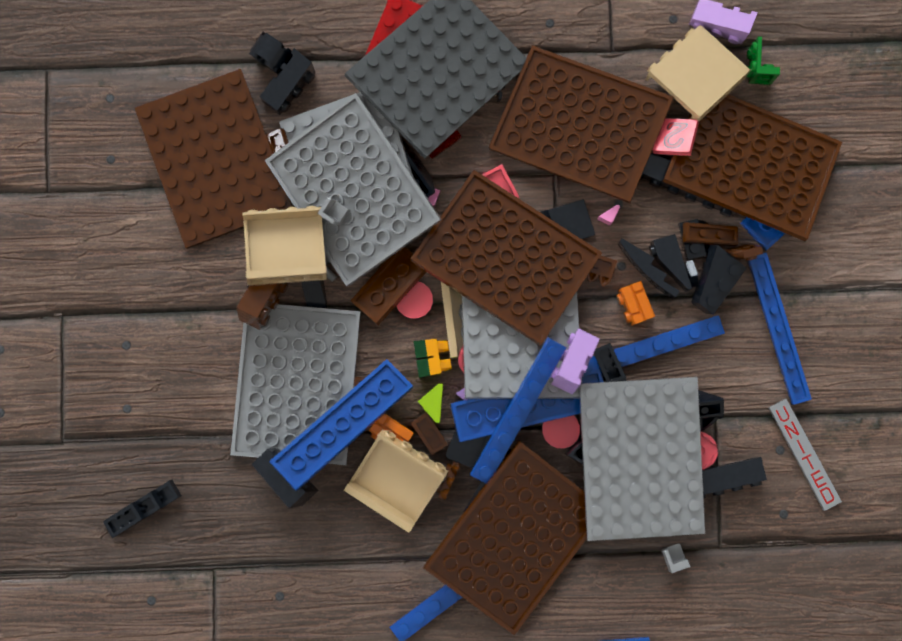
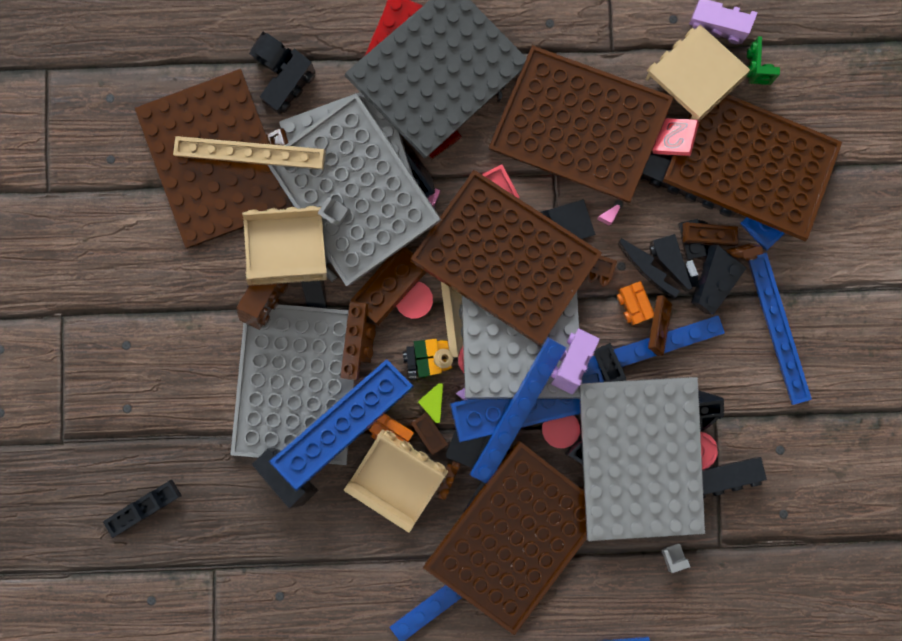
light grey tile [768,399,842,511] -> none
none -> tan plate [173,136,326,170]
none -> reddish brown bracket [340,302,376,380]
none -> black plate [403,346,417,380]
none -> tan plate [434,349,453,368]
none -> reddish brown tile [648,295,672,356]

